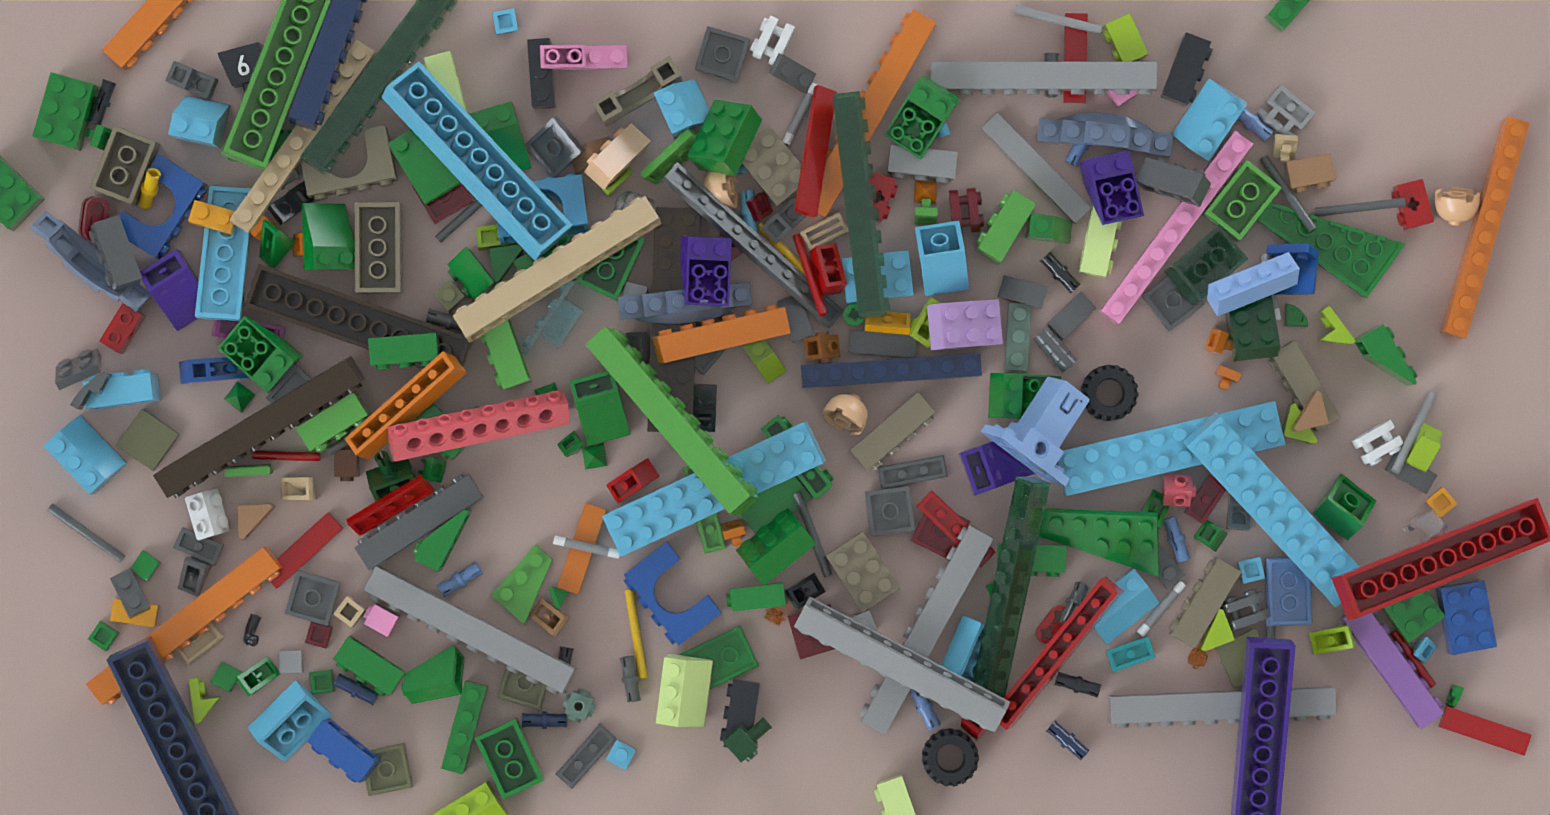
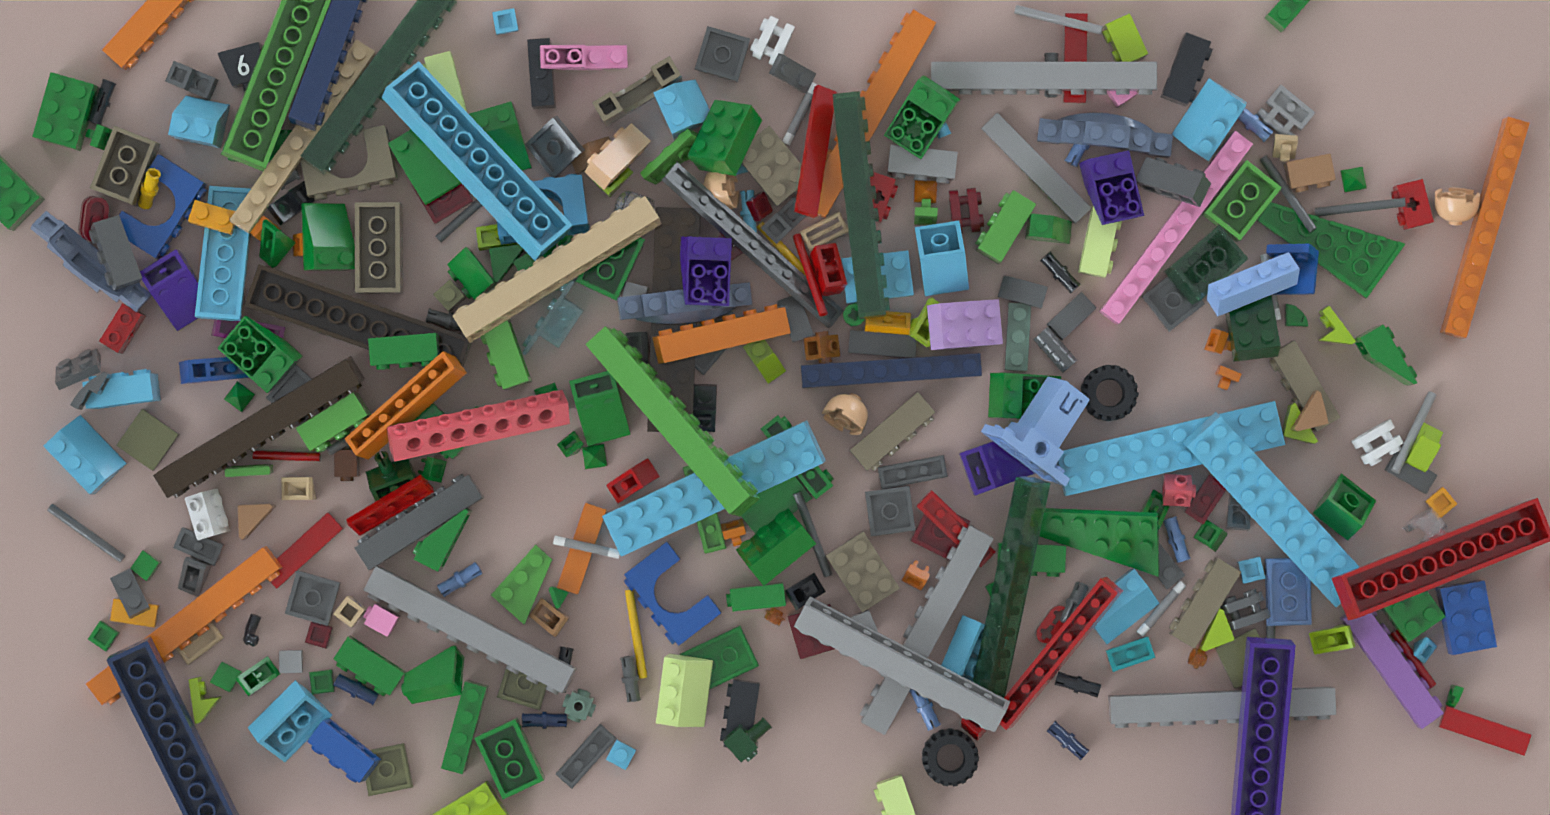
none -> orange tile [901,560,930,590]
none -> green slope [1340,167,1367,193]

